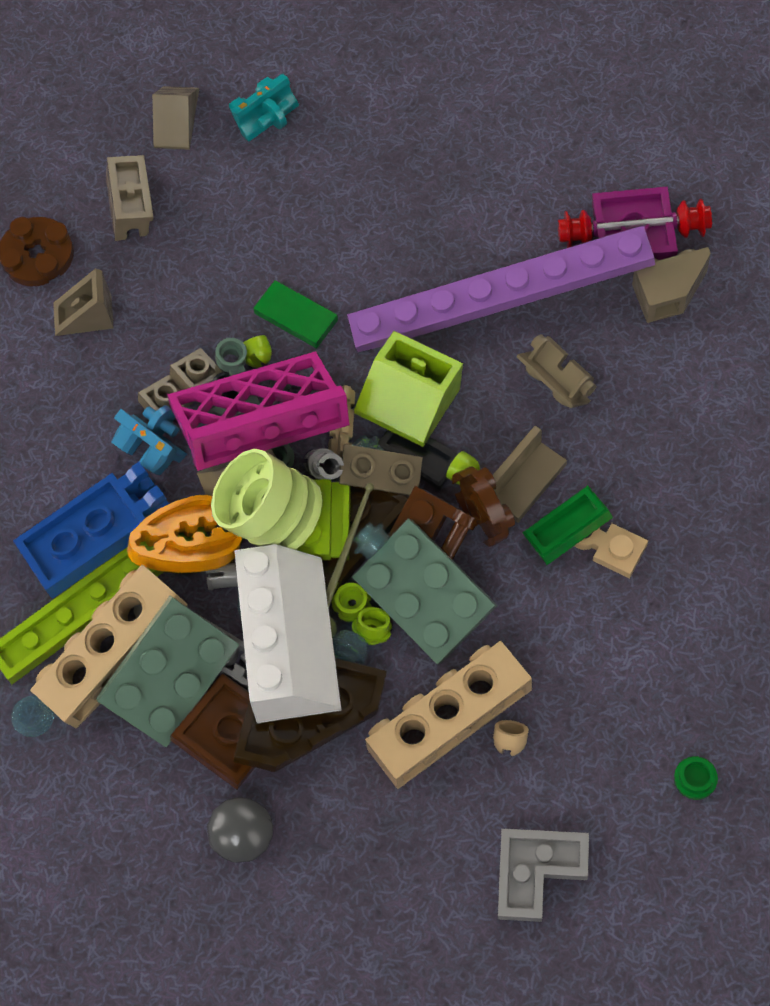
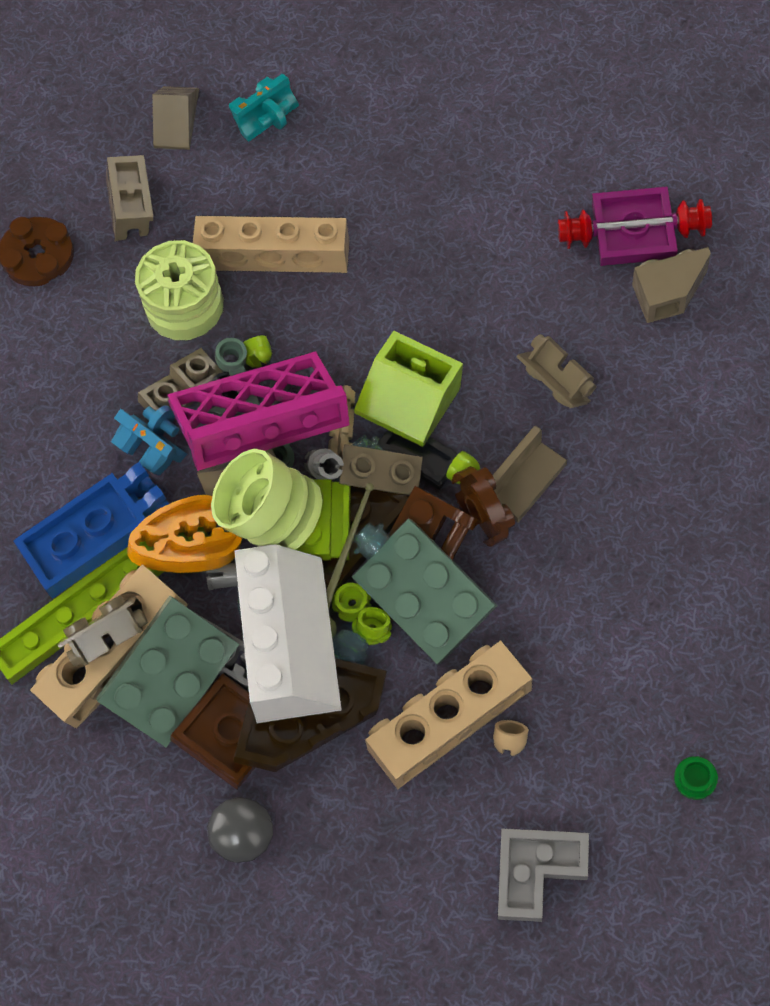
clear light blue plate [11,696,54,737] -> none
dark tan slope [53,268,114,336] -> none
green tile [253,280,338,349] -> none
medium lavender plate [347,225,655,352] -> none
green tile [522,485,613,565] -> none
tan plate [574,523,648,579] -> none
none -> dark tan hinge [57,595,148,667]
none -> yellowish green wheel [135,240,224,340]
none -> tan brick [193,216,349,273]

